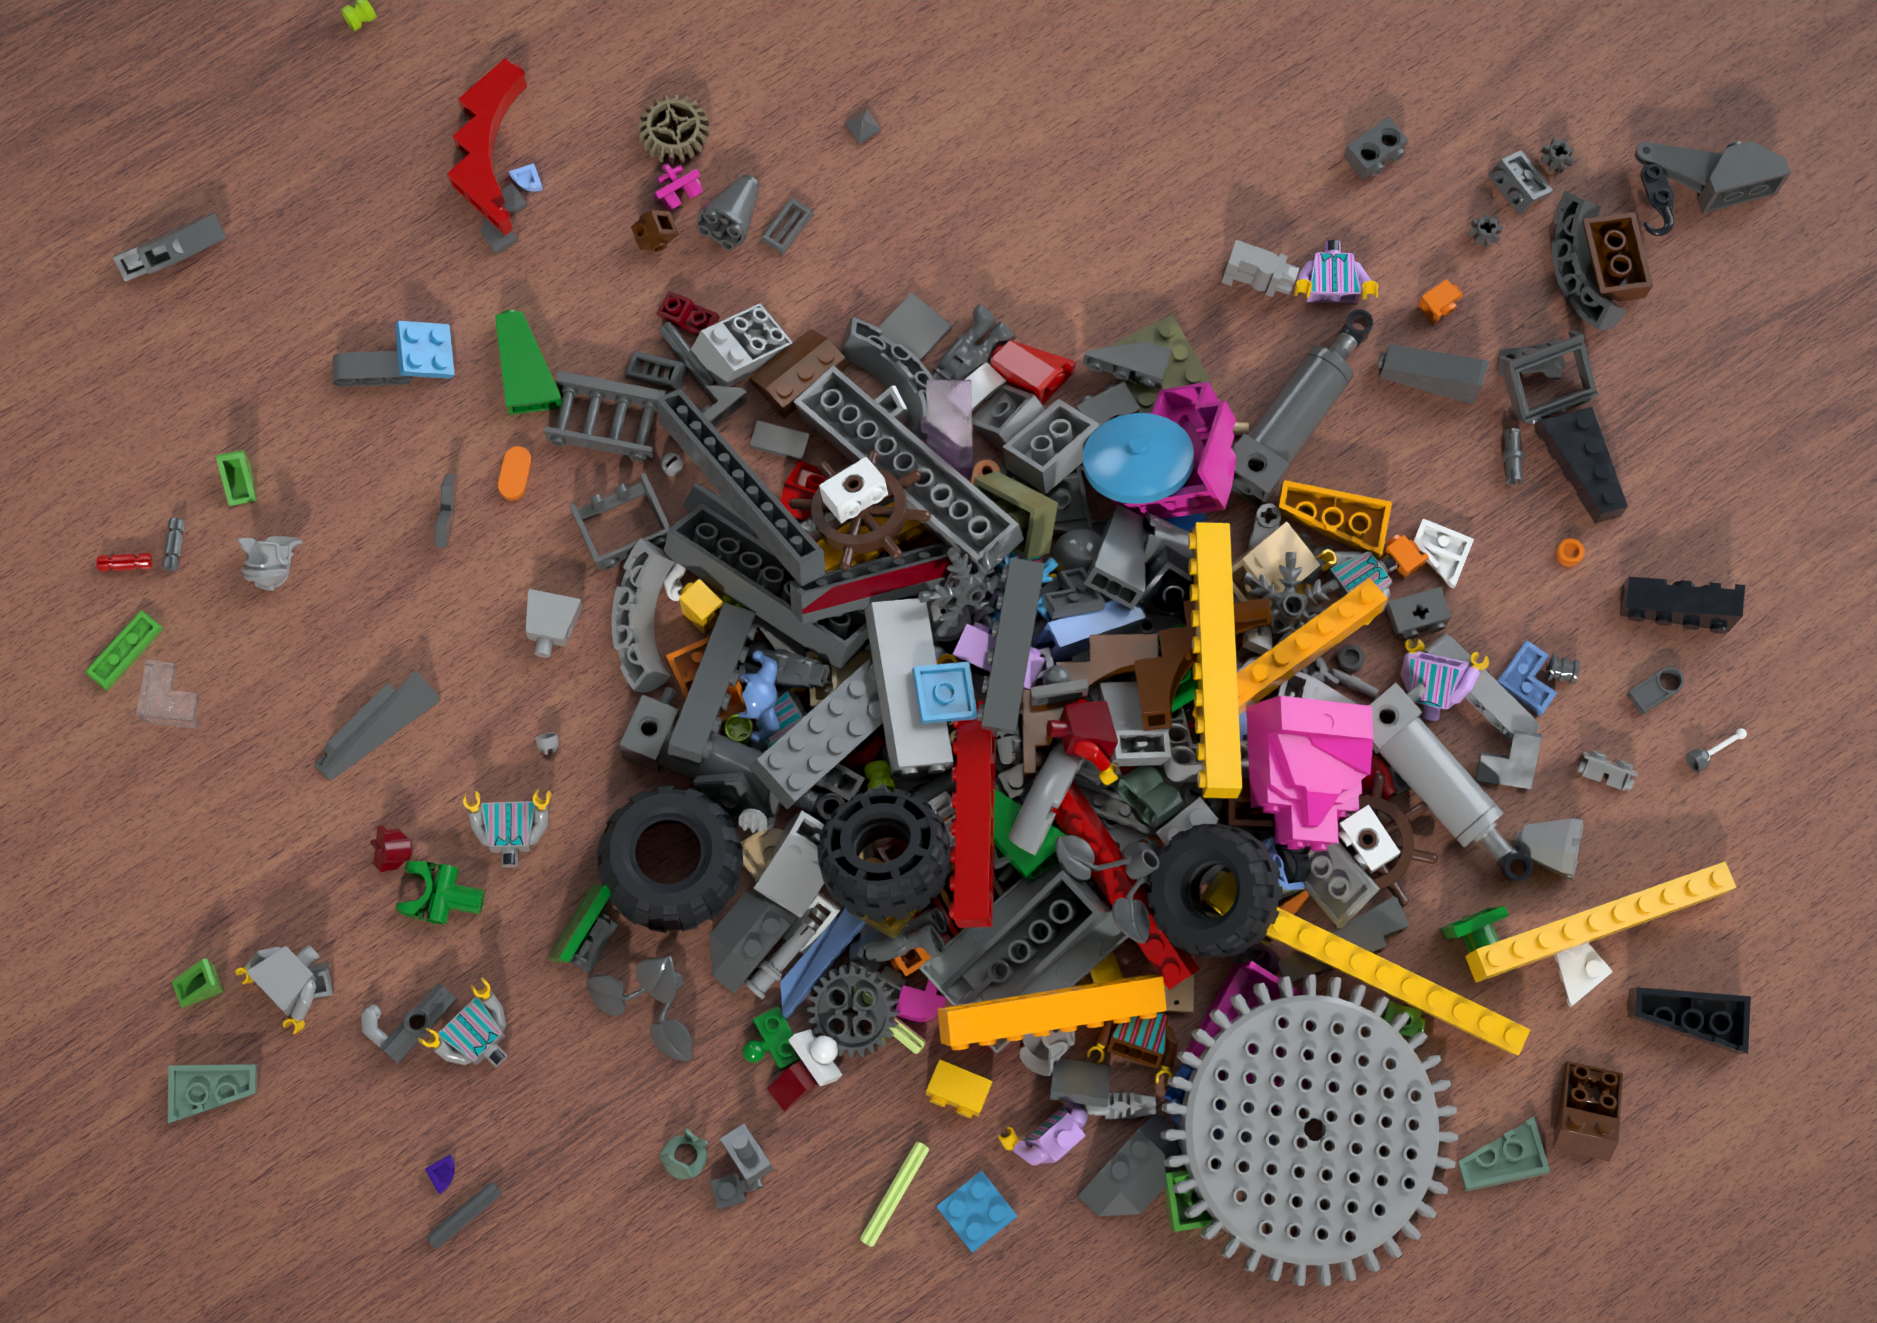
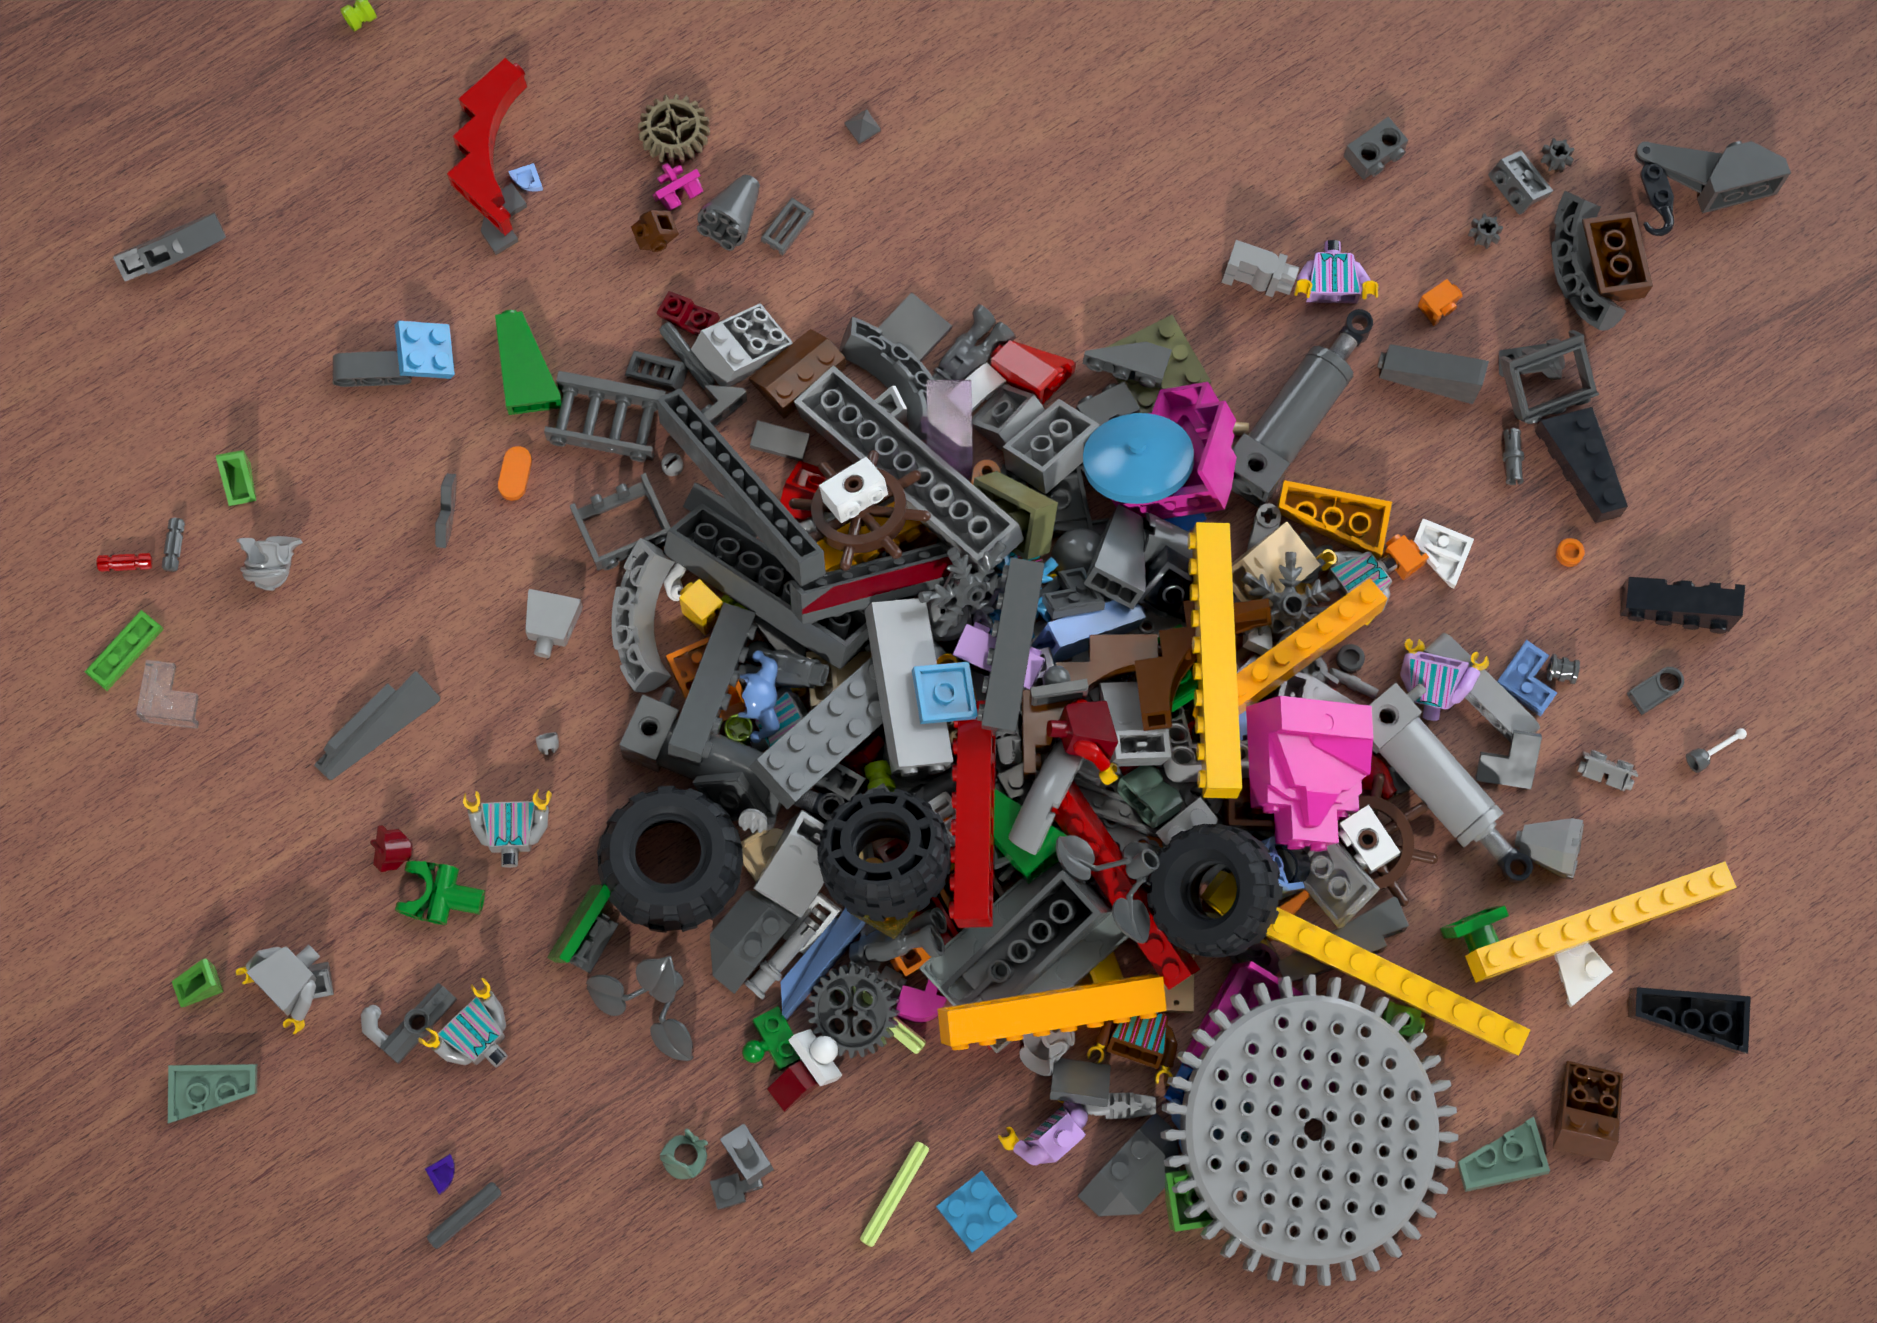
yellow brick [926,1059,993,1118] -> none
dark grey brick [1385,587,1451,640] -> none

